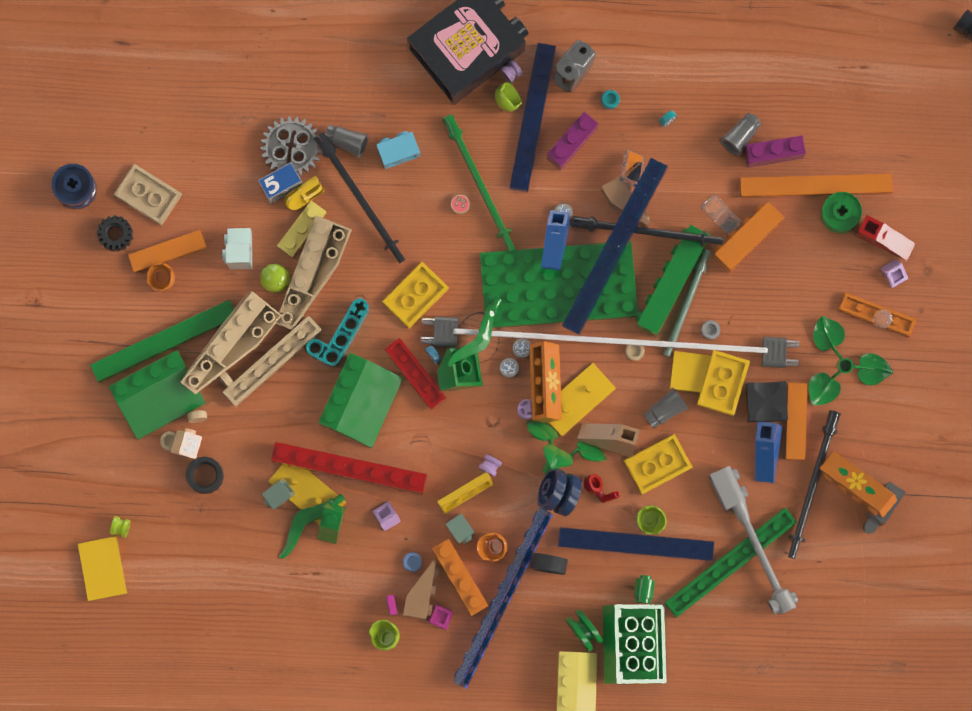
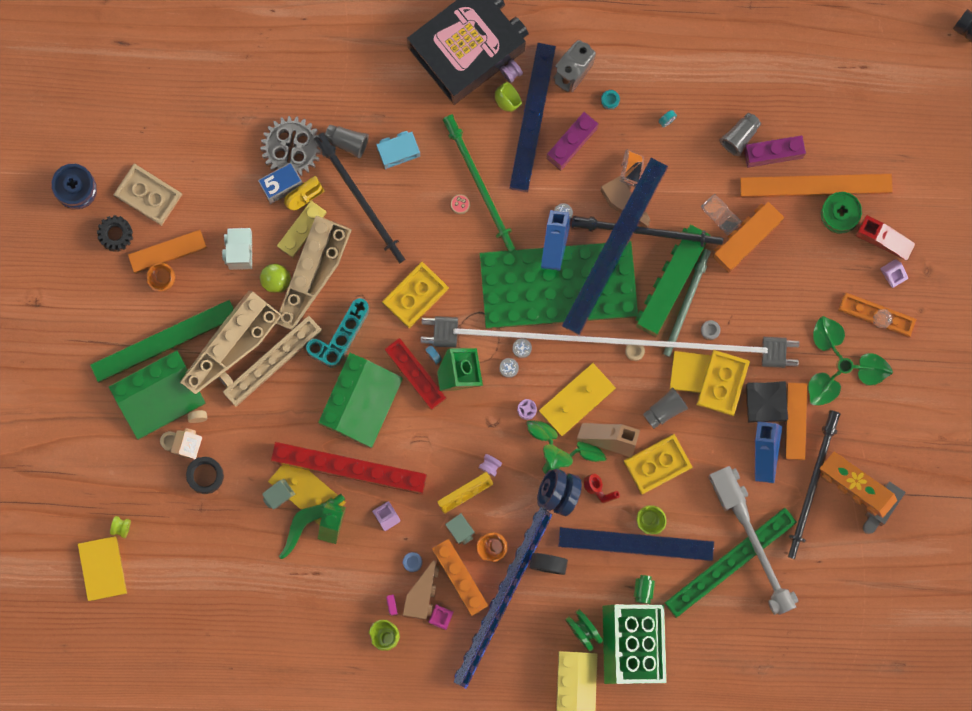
green piece [447,297,502,367] -> none
orange brick [530,341,562,423] -> none

